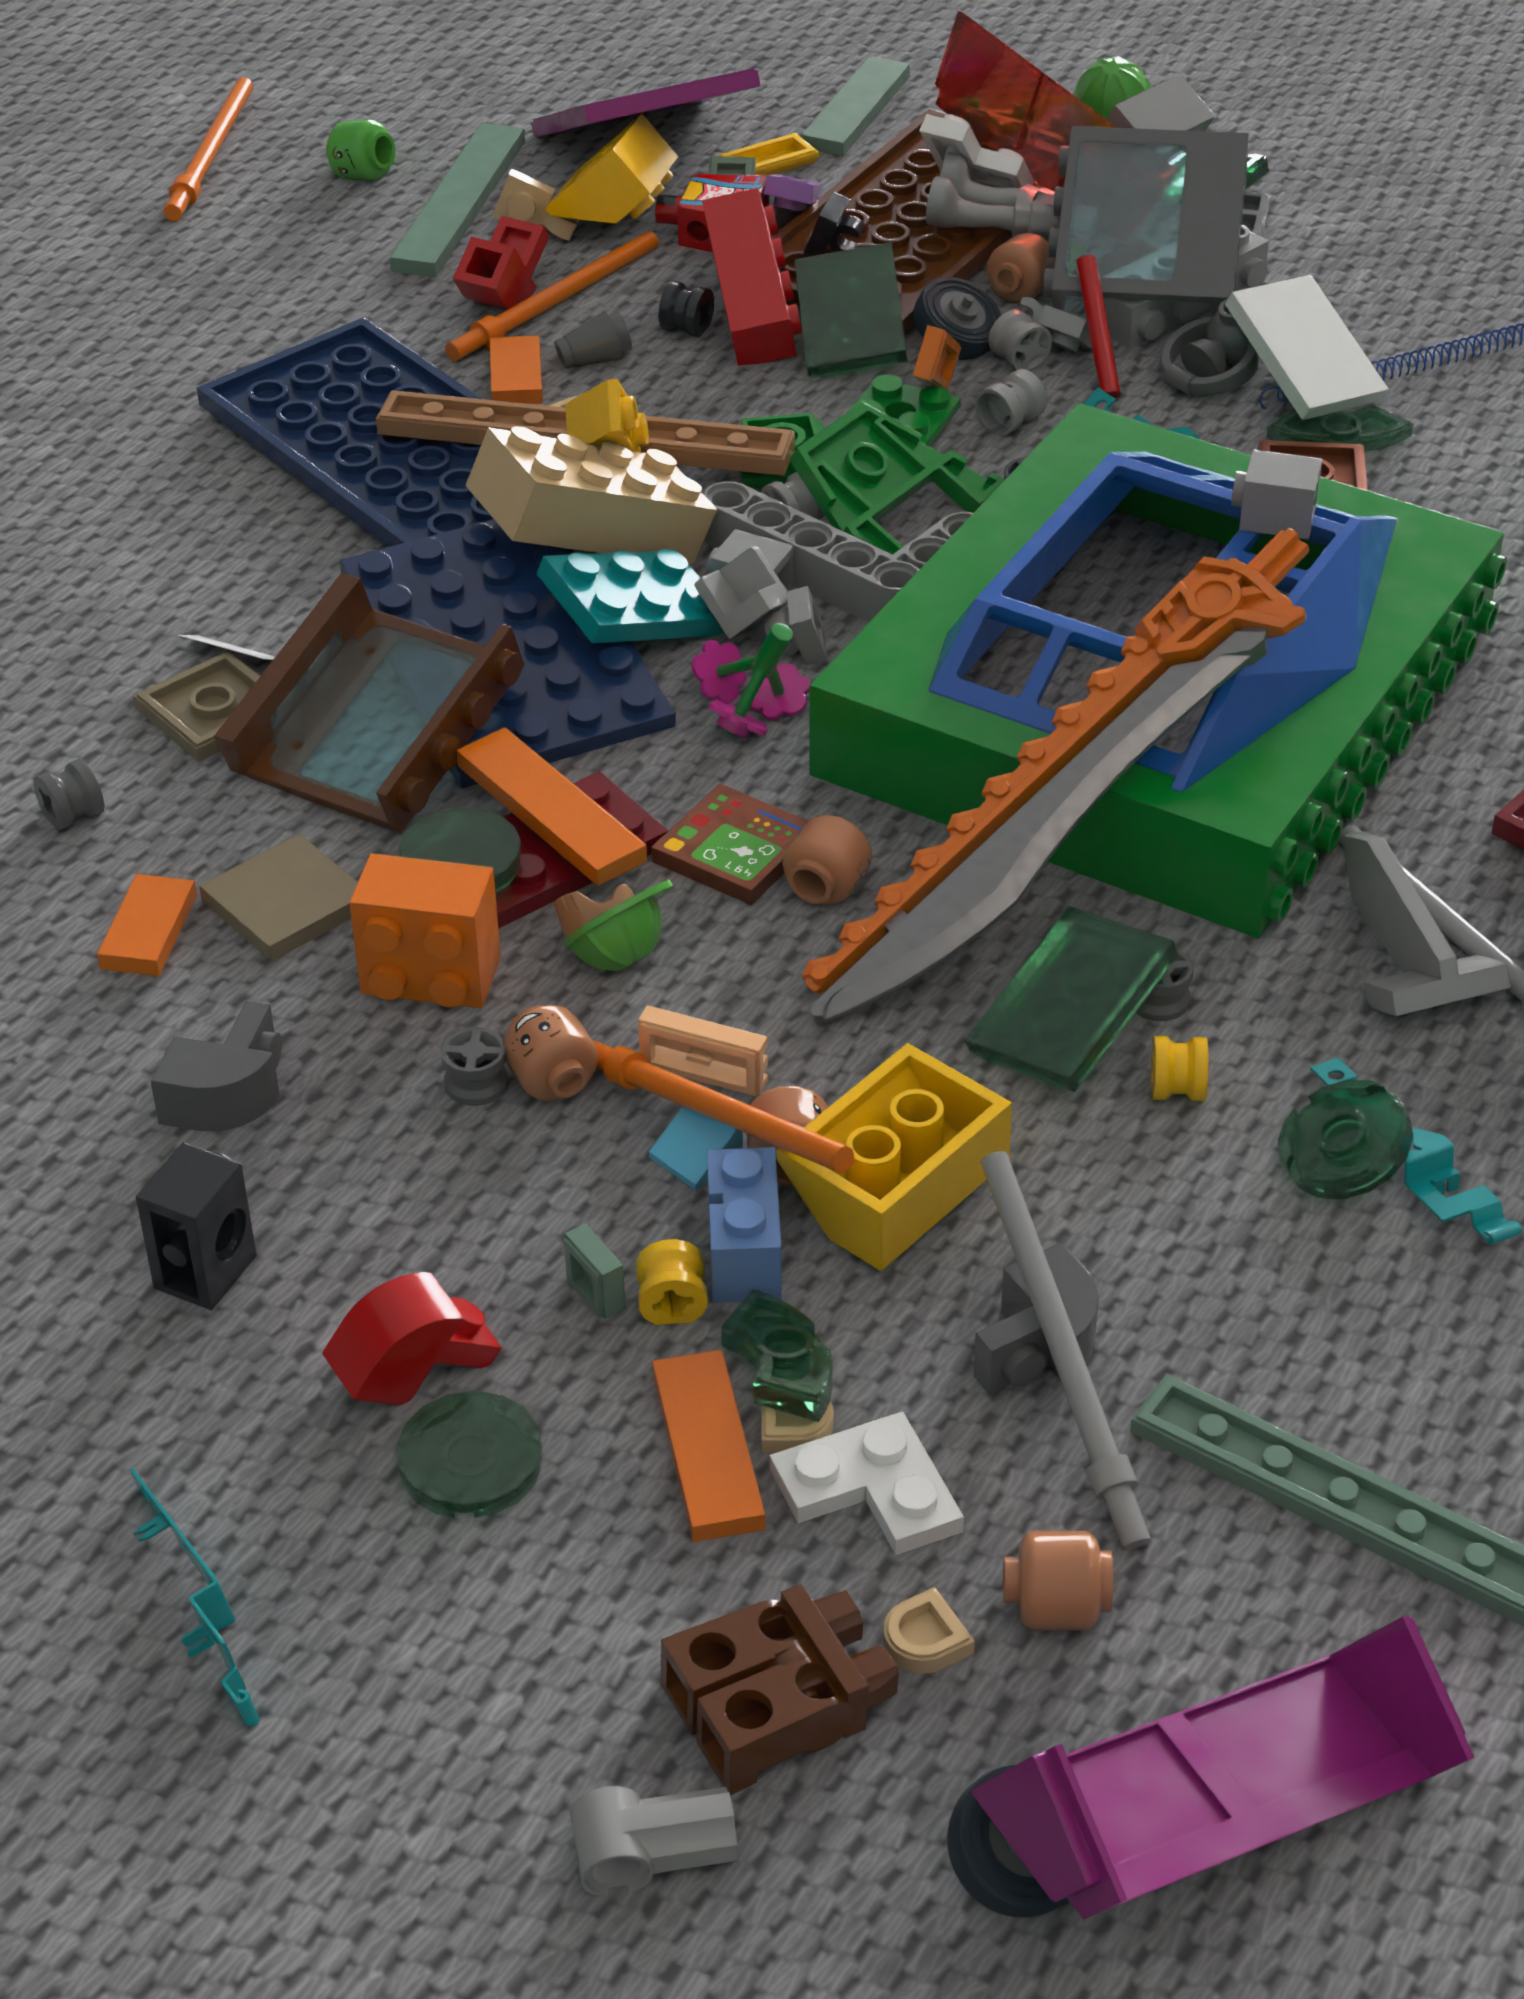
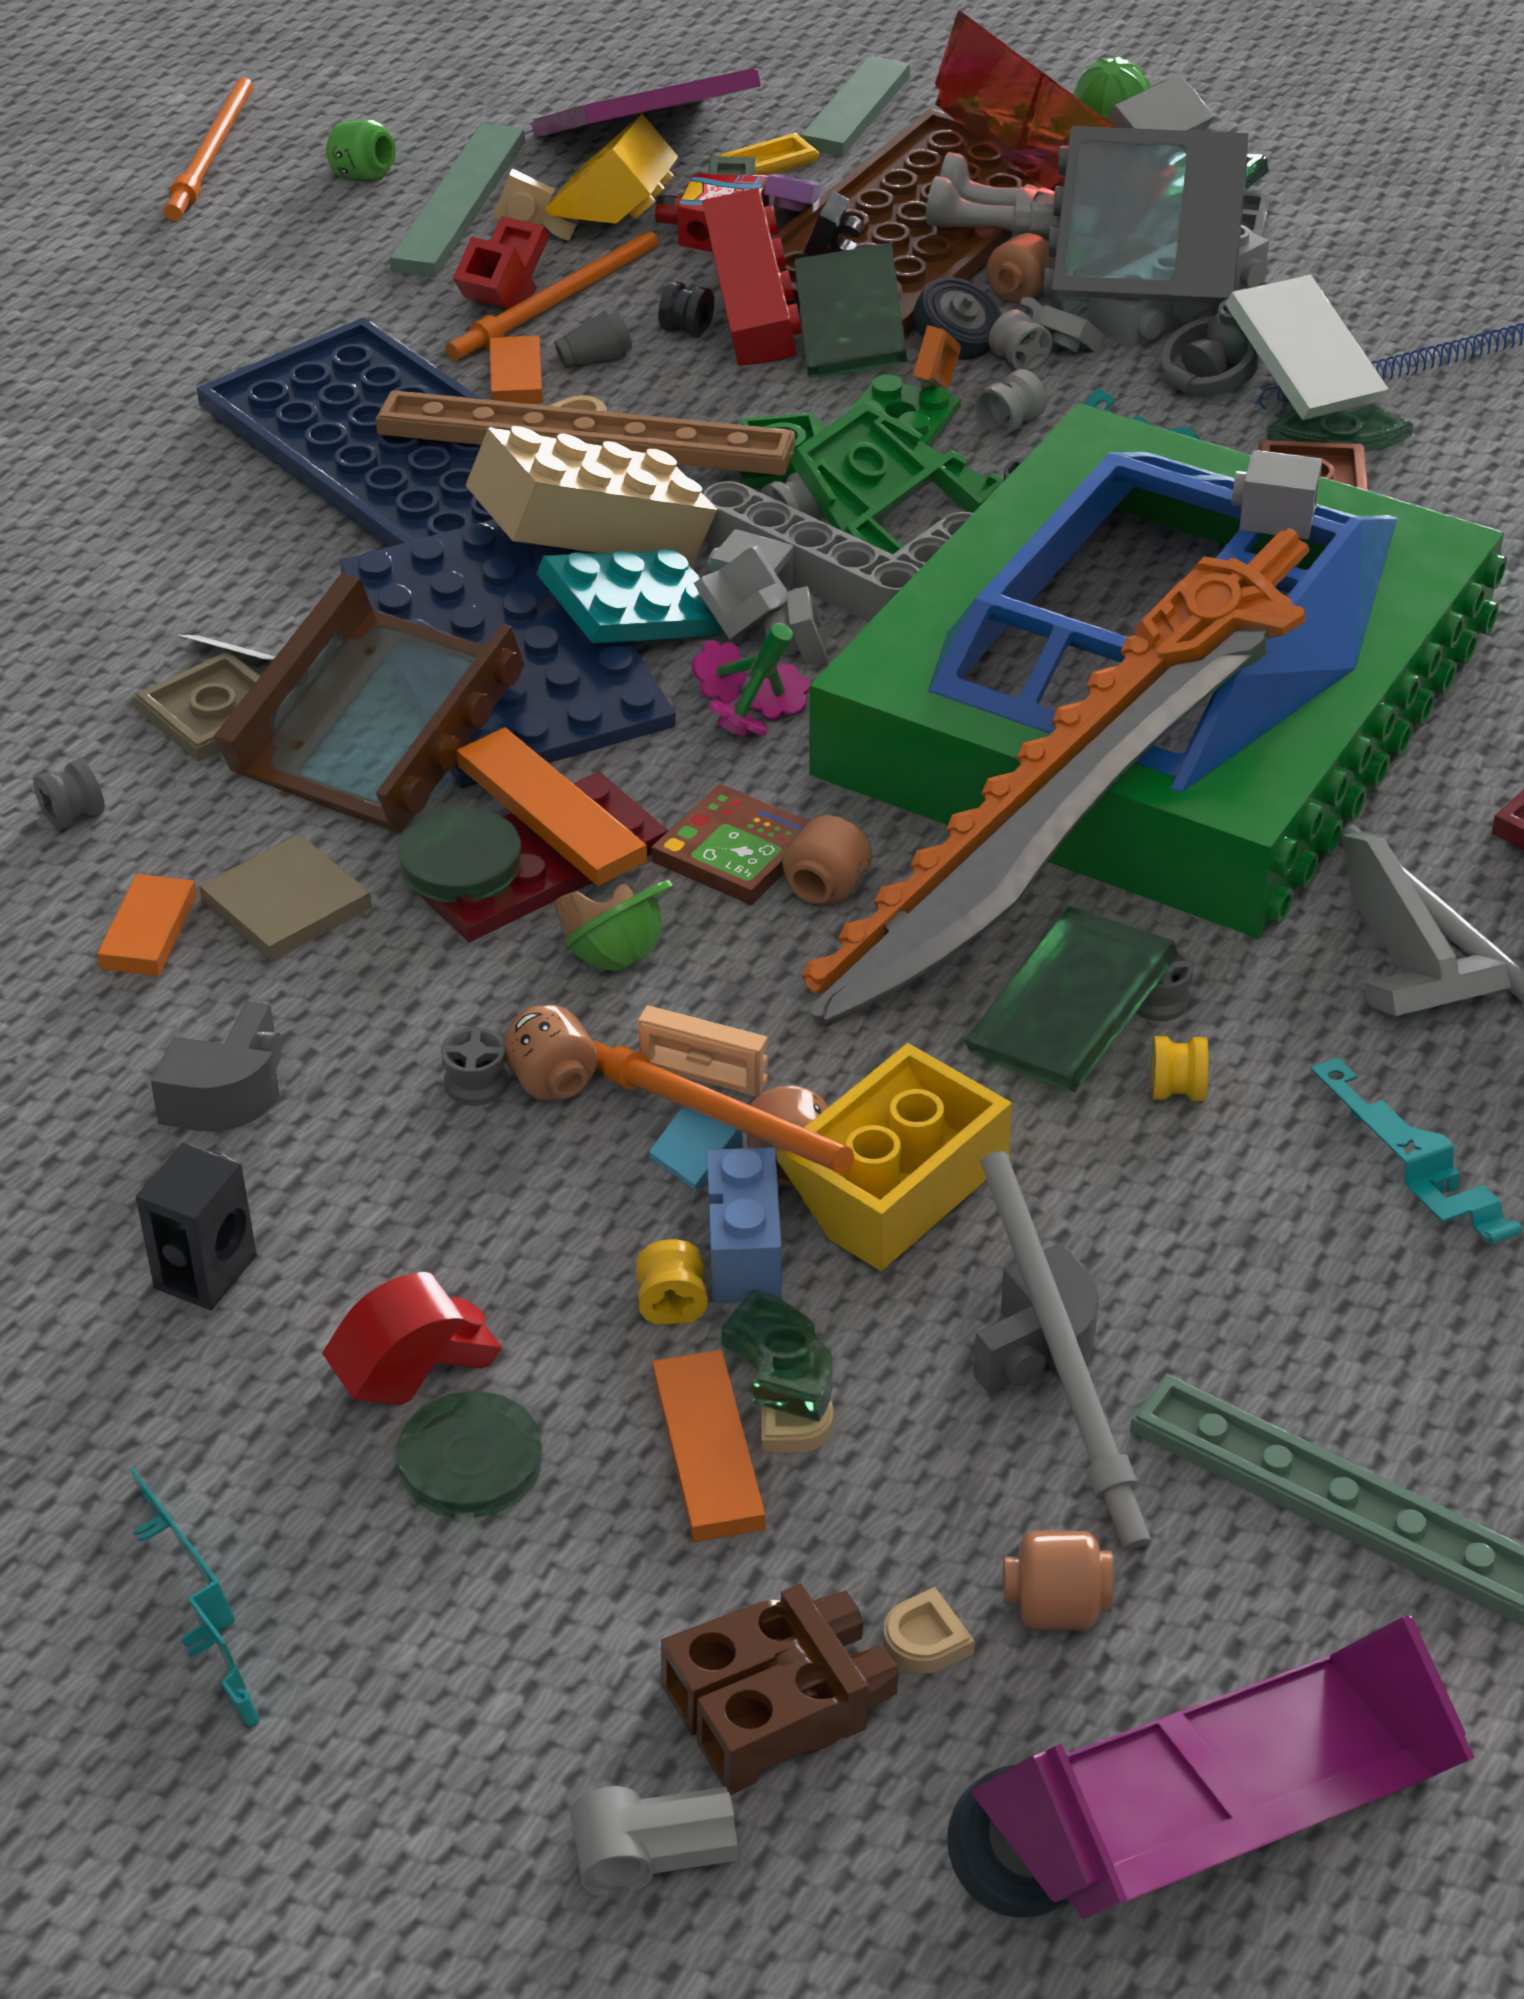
orange brick [349,853,501,1009] -> none
sand green tile [564,1223,626,1319] -> none
yellow slope [565,378,649,452] -> none
white plate [769,1411,964,1555] -> none
white plate [919,114,1034,188] -> none
red bar [1076,255,1121,398] -> none
clear green tile [1278,1080,1414,1200] -> none

